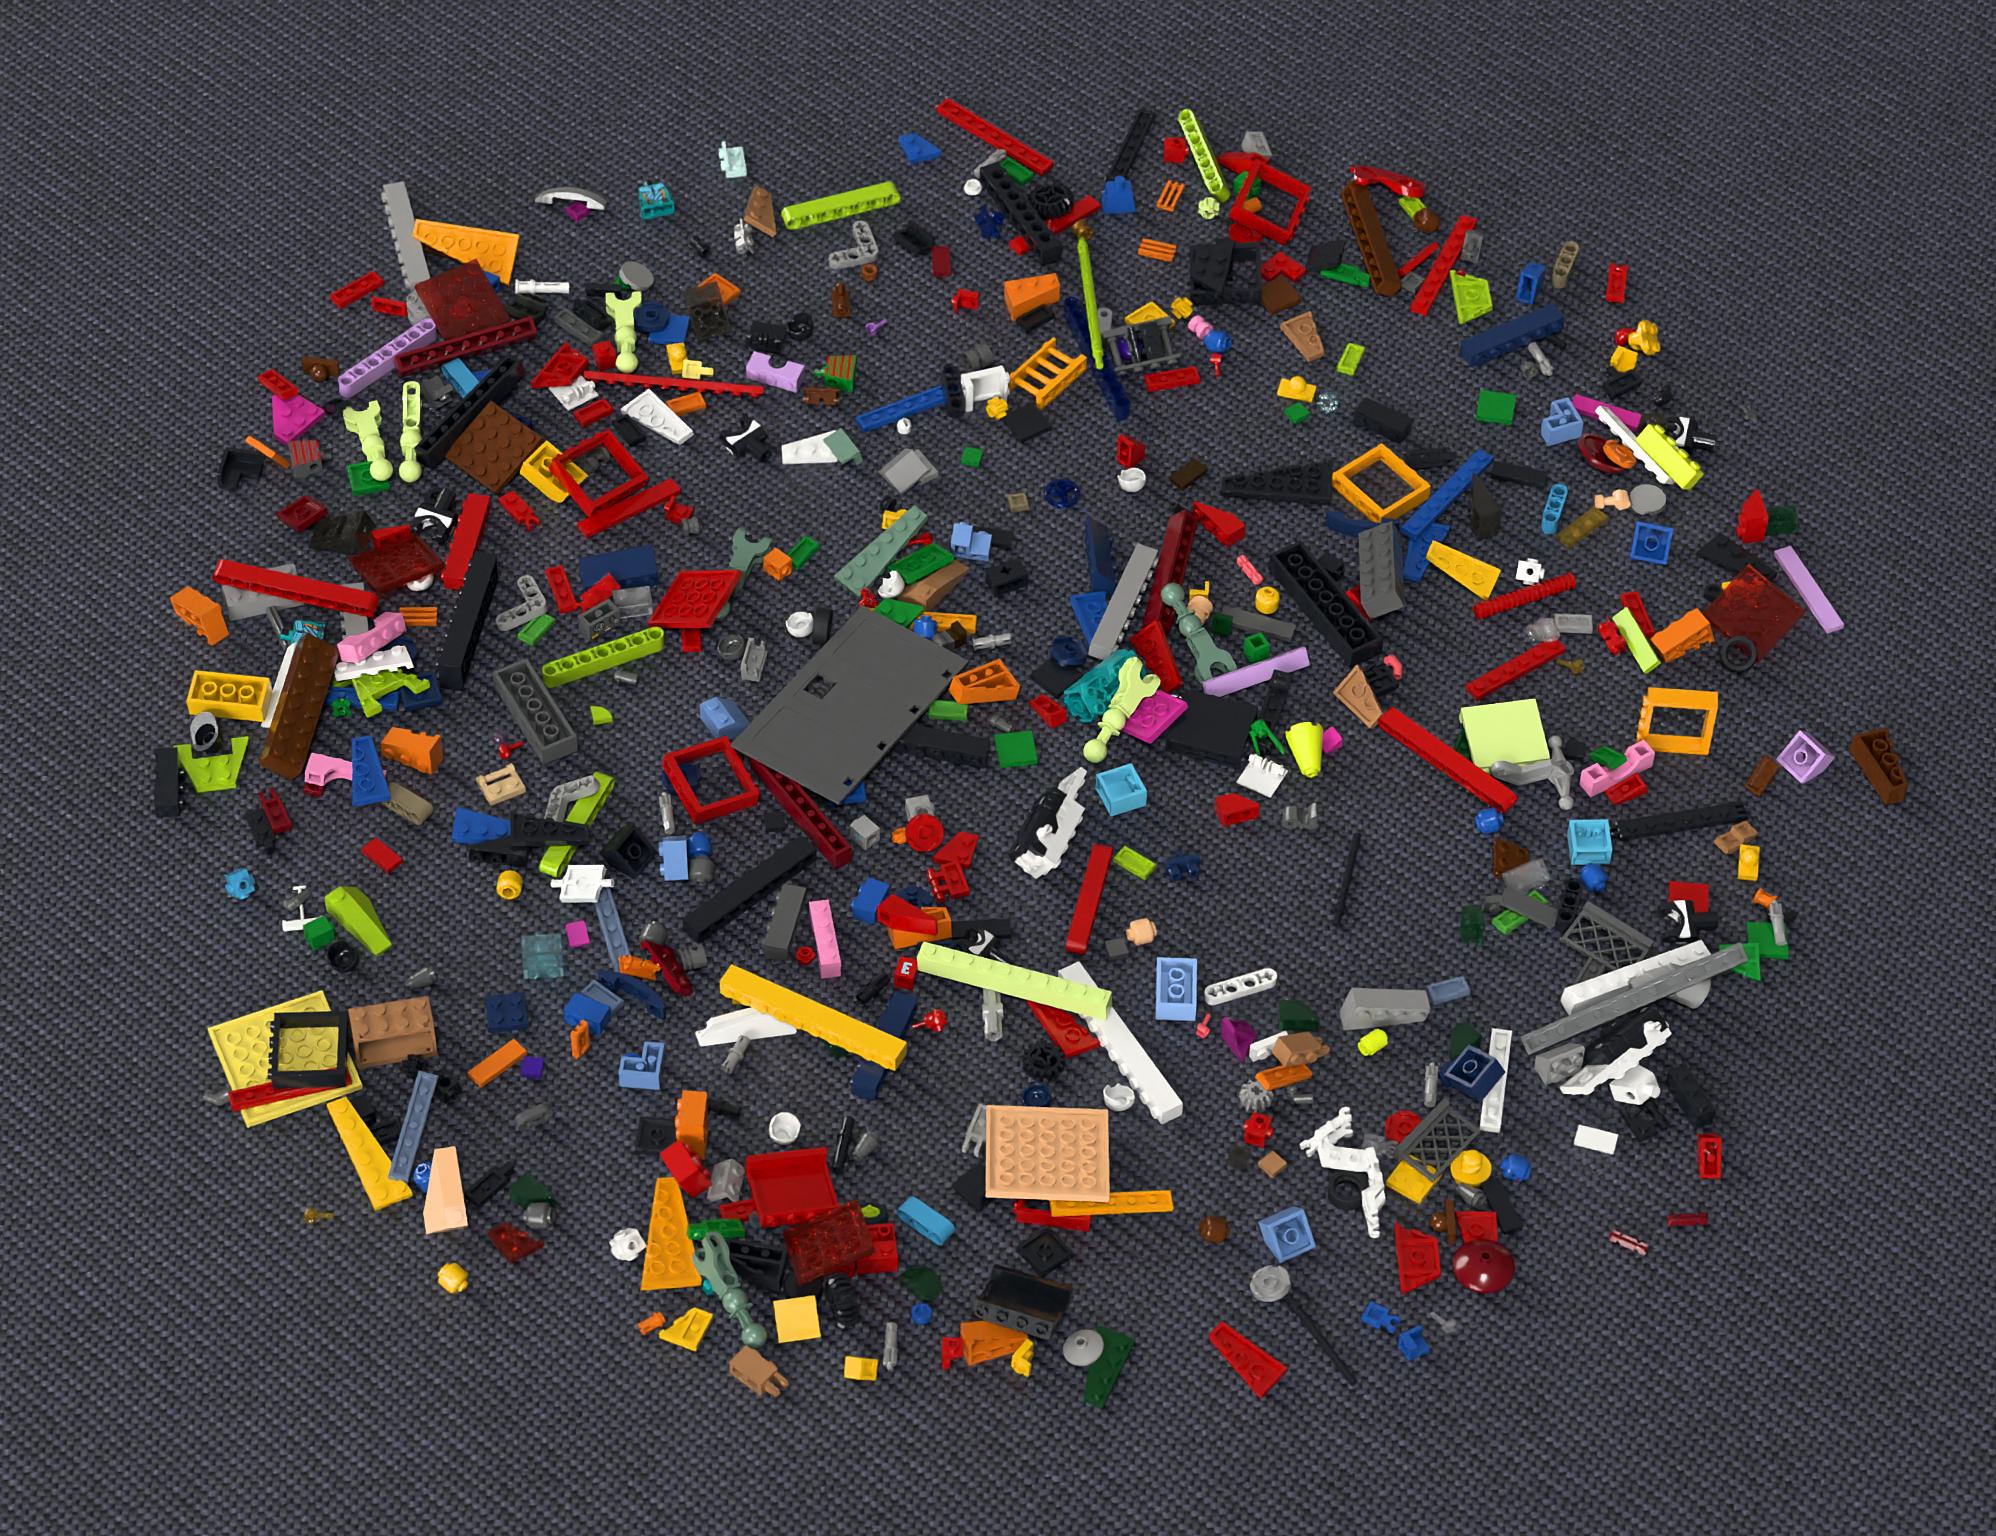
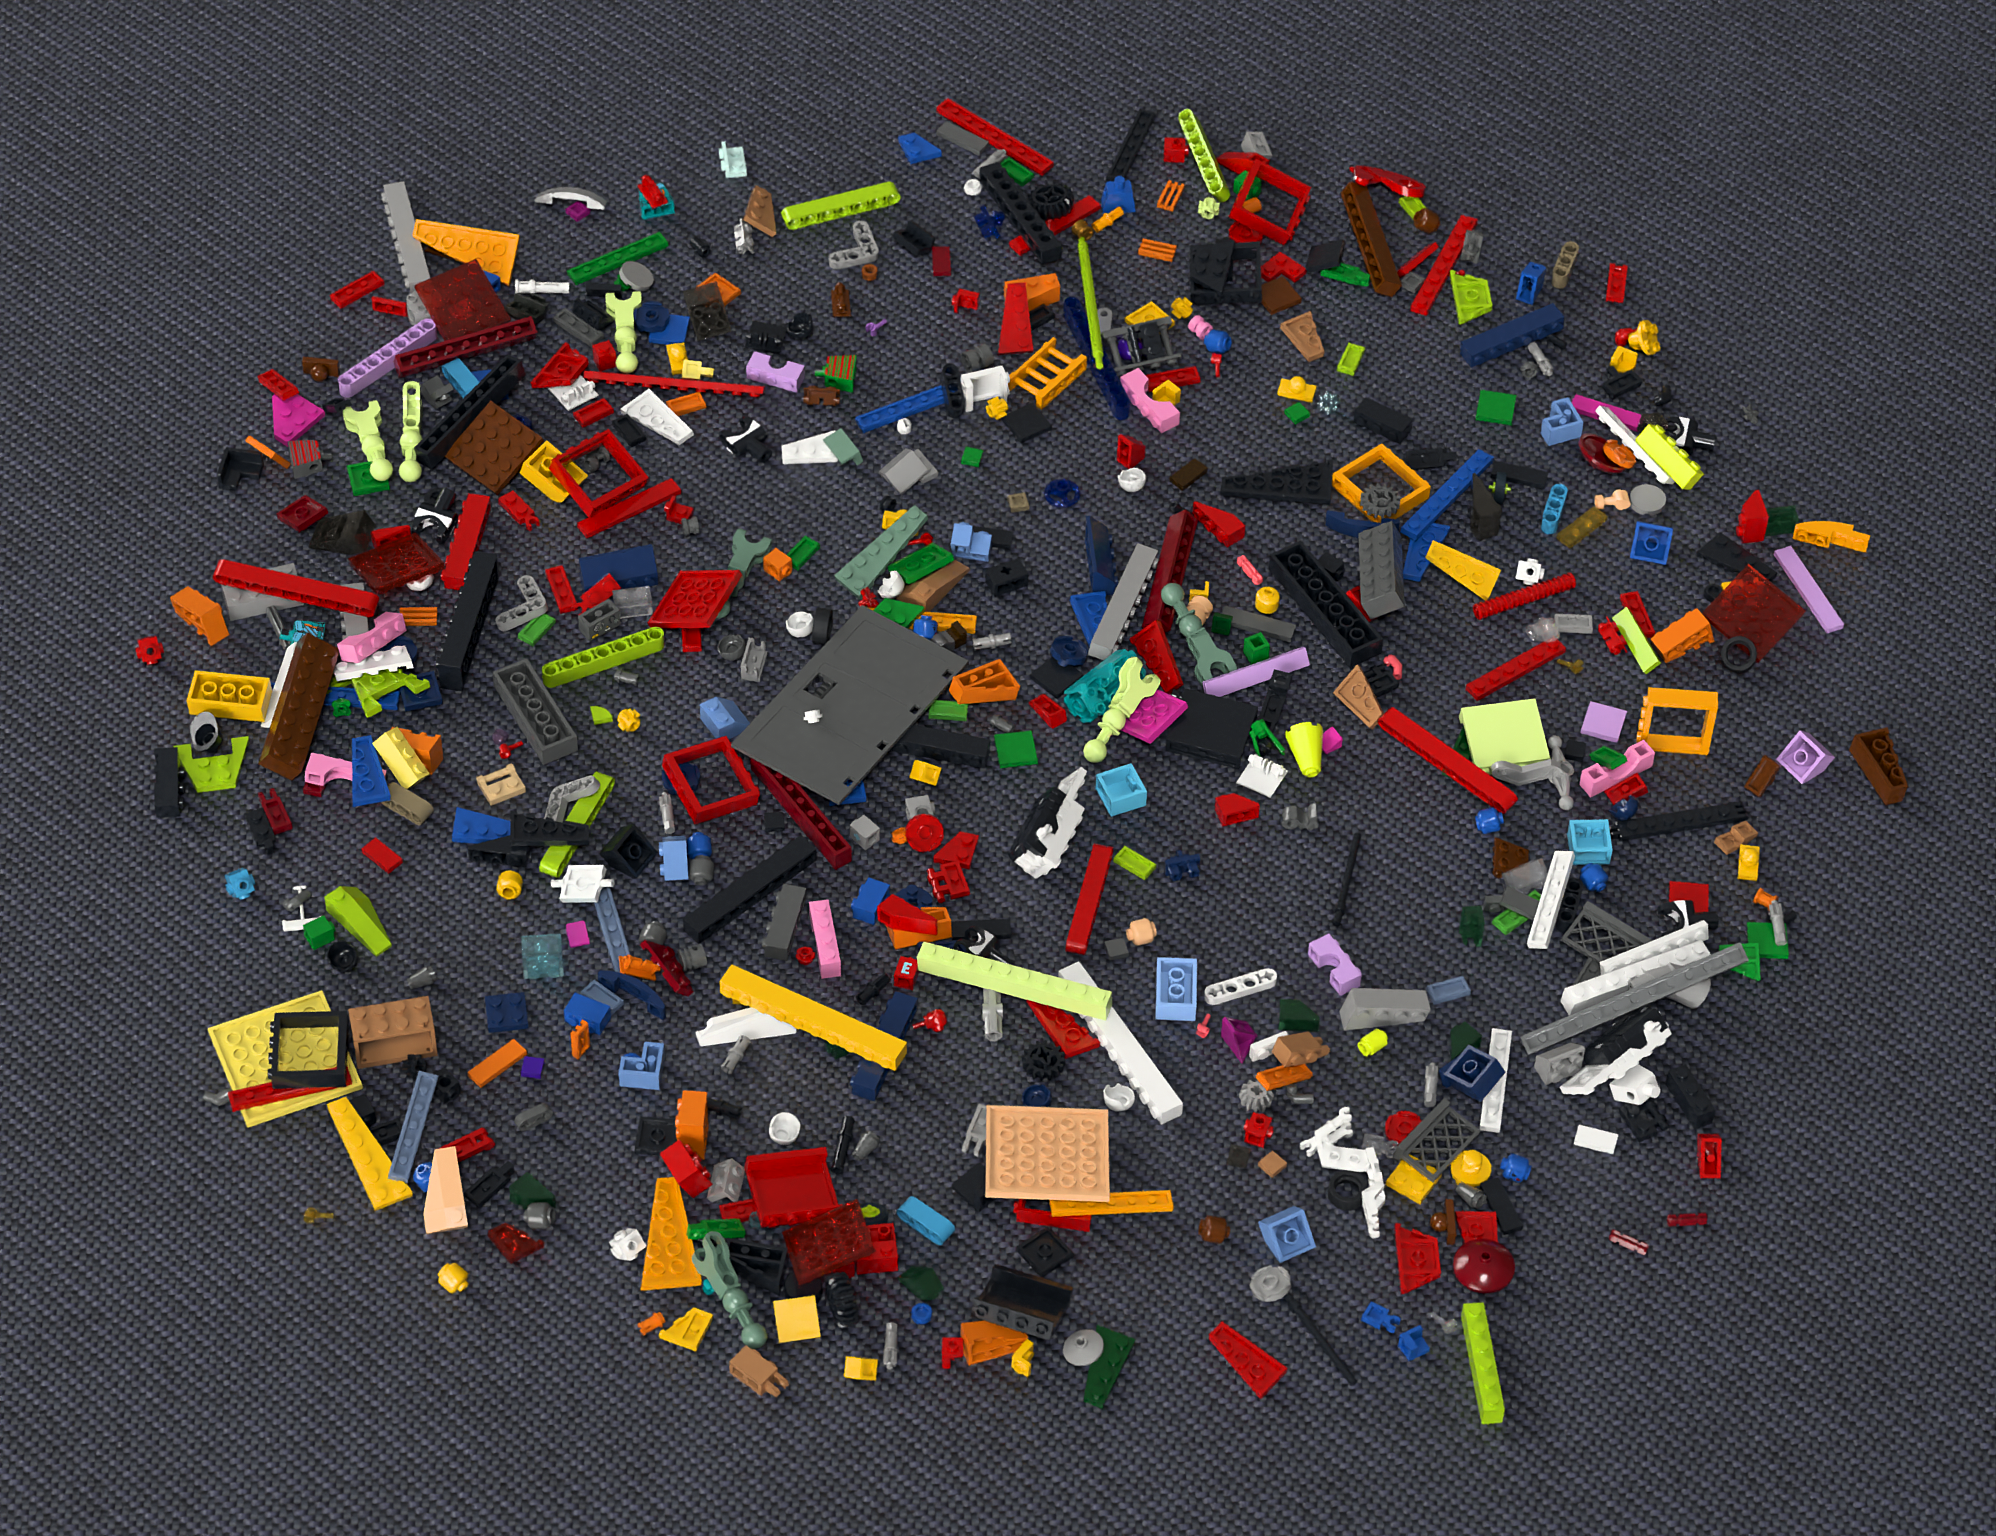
none -> red brick [135,635,164,665]
none -> light yellow brick [372,727,430,790]
none -> red plate [438,1128,495,1163]
none -> green tile [567,232,669,285]
none -> yellow gear [617,708,641,732]
none -> red hinge [637,175,668,209]
none -> white plate [803,710,823,723]
none -> yellow panel [909,760,942,786]
none -> dark grey tile [936,121,989,156]
none -> red wing [998,282,1033,355]
none -> light orange axle [1092,207,1124,233]
none -> bright pink arch [1119,368,1180,433]
none -> yellow panel [1152,380,1181,406]
none -> lavender arch [1308,934,1362,996]
none -> dark grey gear [1360,483,1401,519]
none -> lime brick [1461,1302,1505,1424]
none -> black wheel [1489,472,1511,505]
none -> white plate [1527,851,1575,949]
none -> lavender tile [1581,701,1627,743]
none -> white plate [1600,920,1709,975]
none -> dark blue hair [1608,795,1639,821]
none -> light orange slope [1792,521,1870,553]

